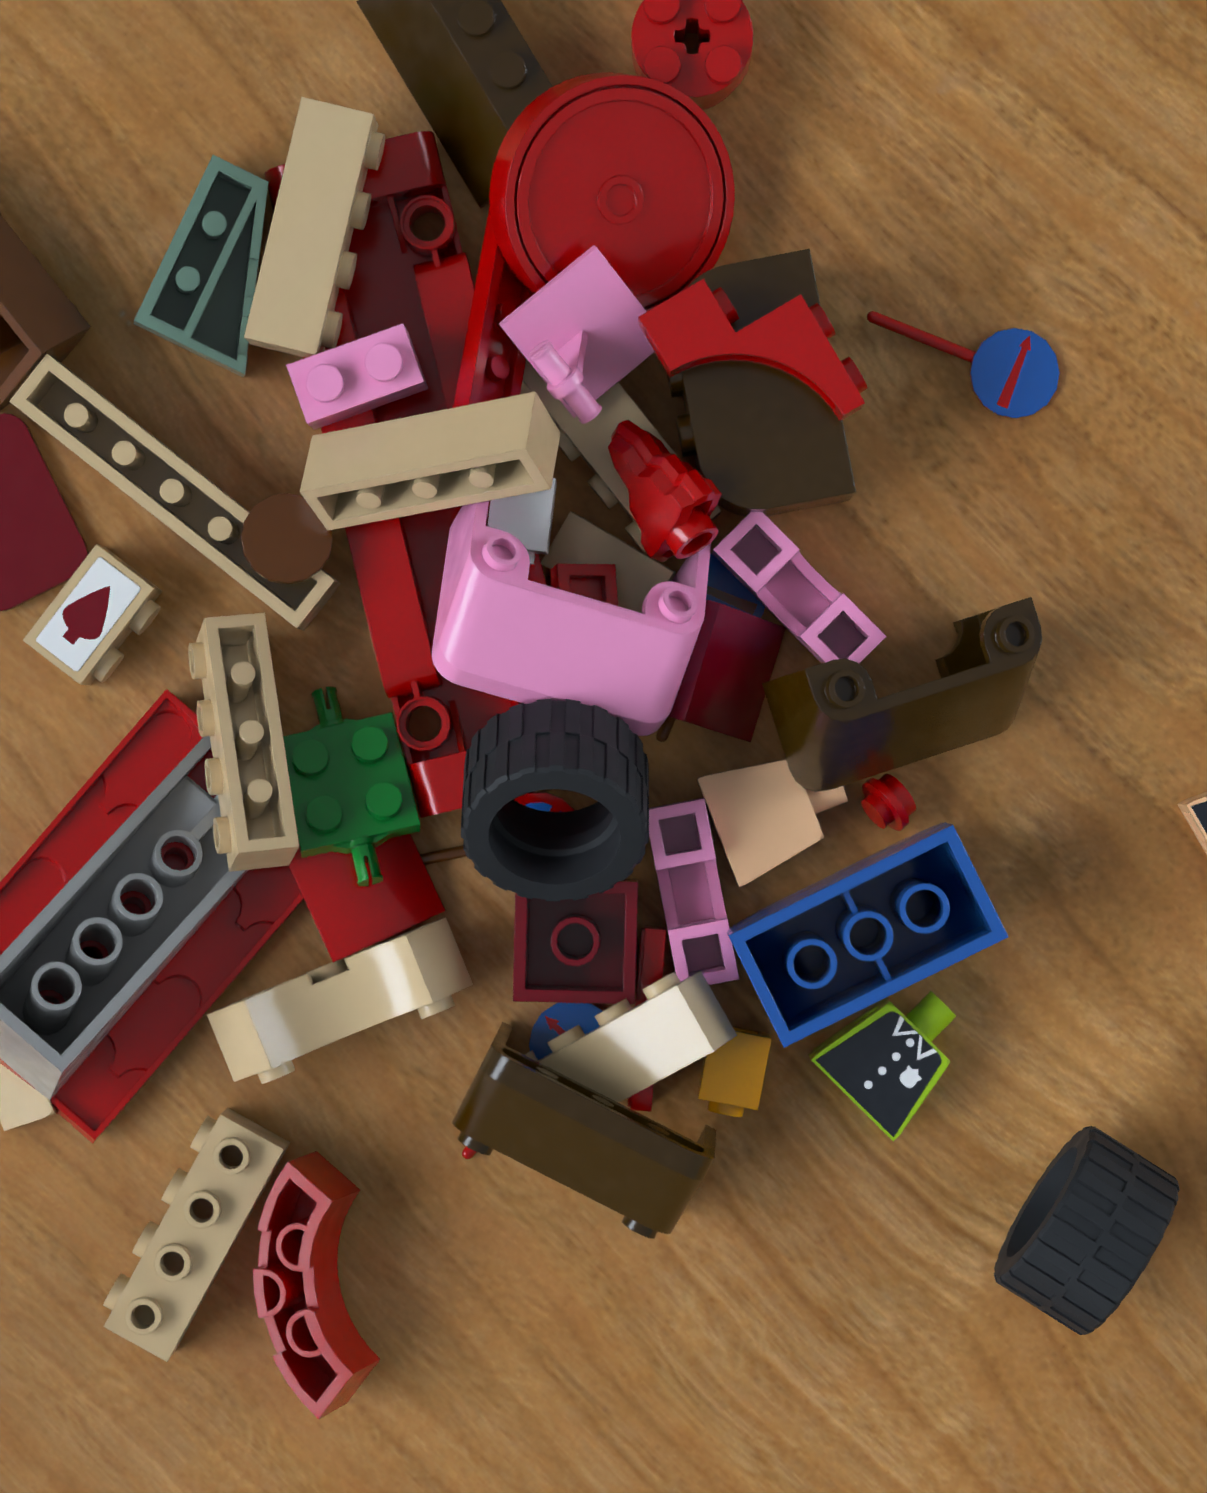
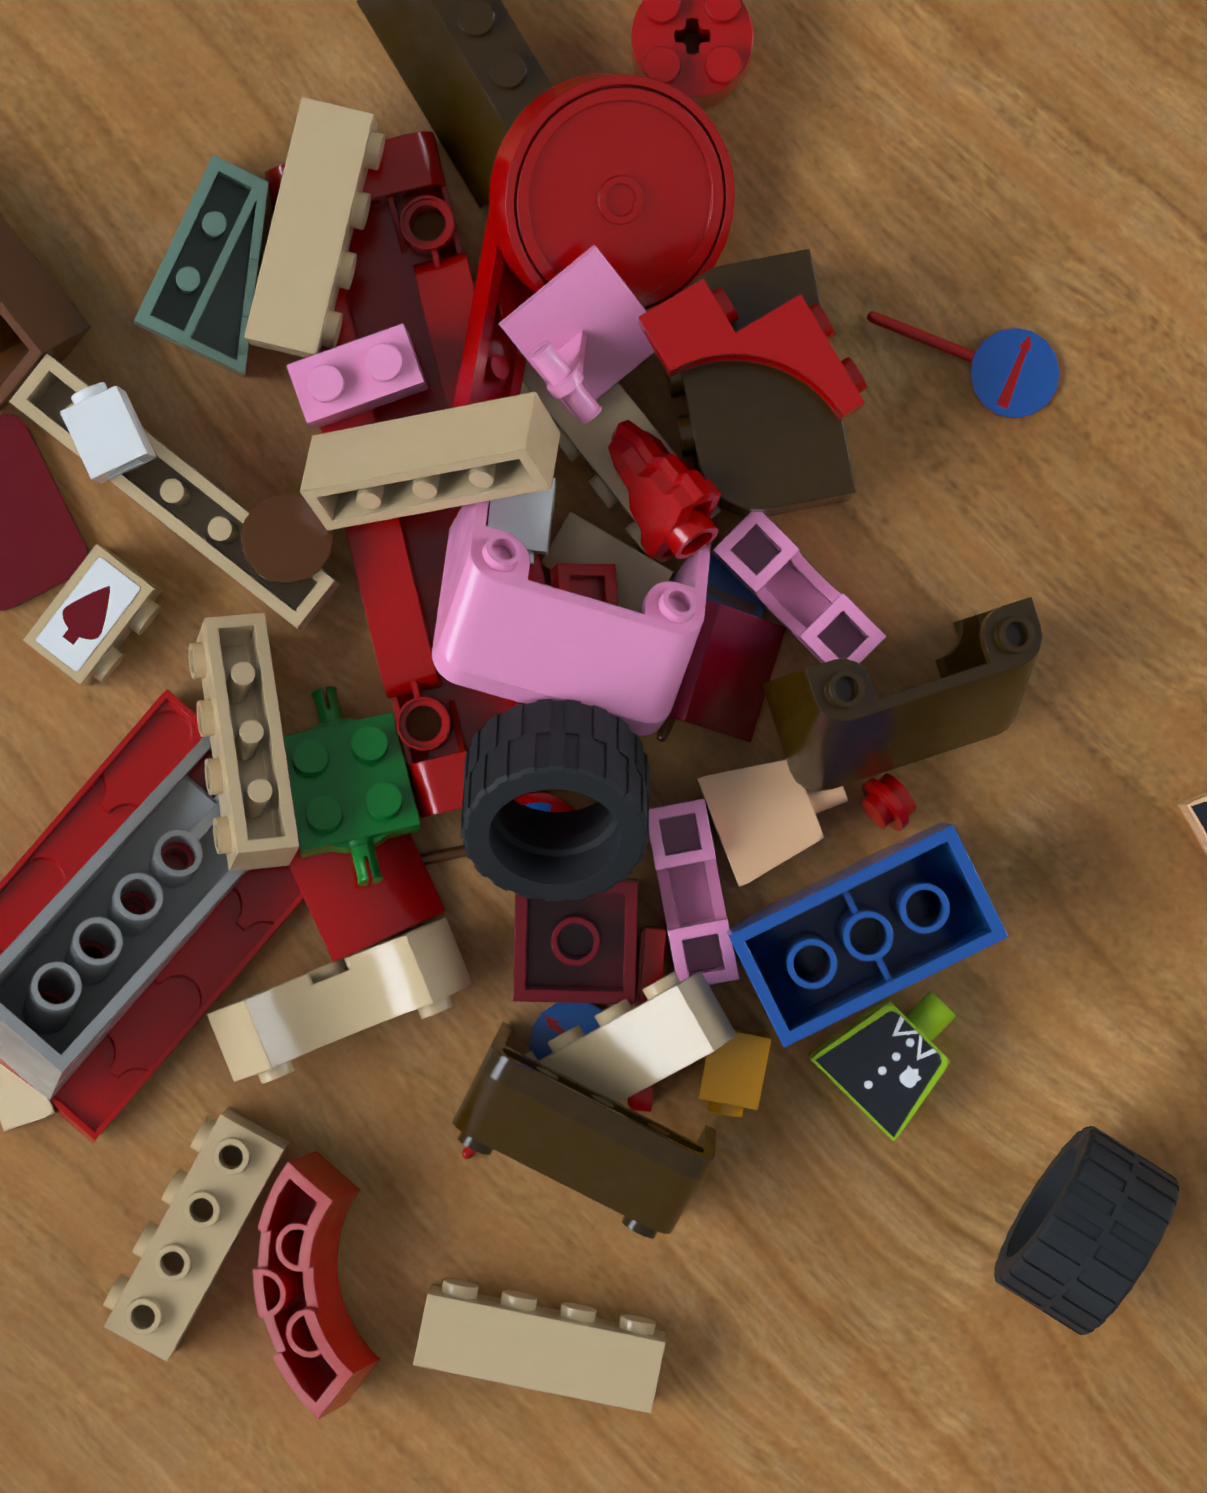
none -> white brick [60,382,157,484]
none -> tan brick [413,1278,666,1414]

